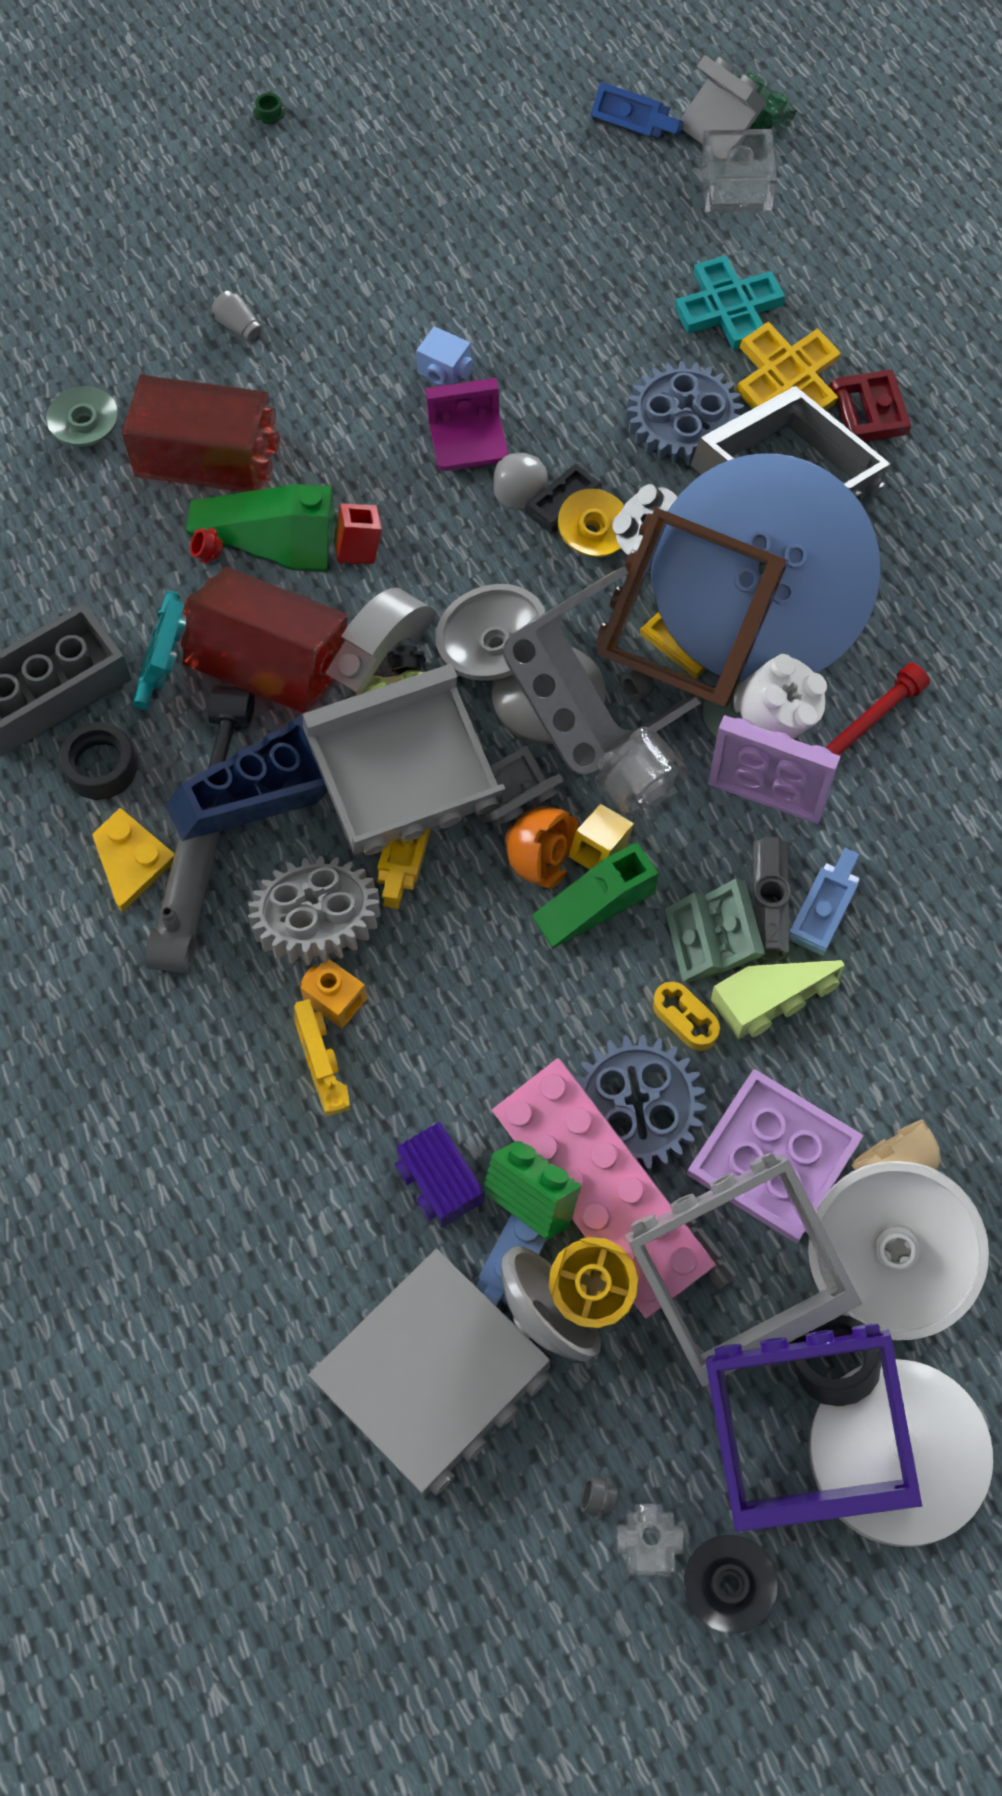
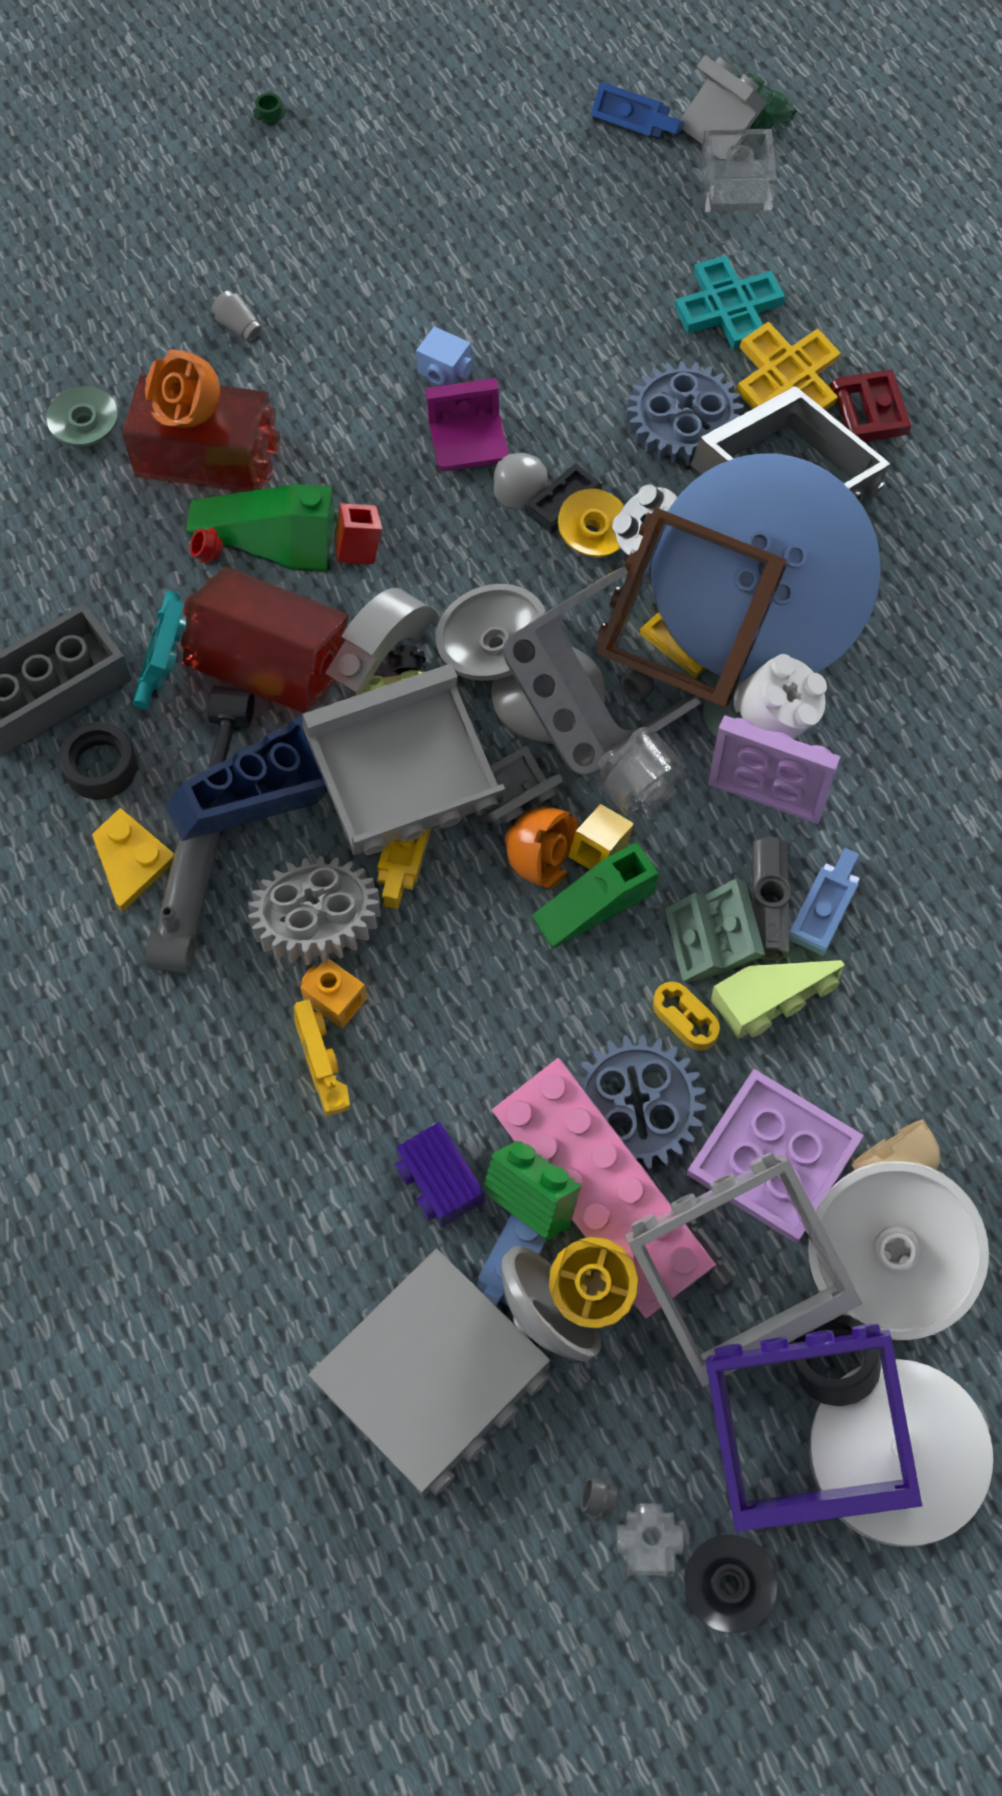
red piece [825,662,930,755] -> none
none -> orange cylinder [145,349,221,428]

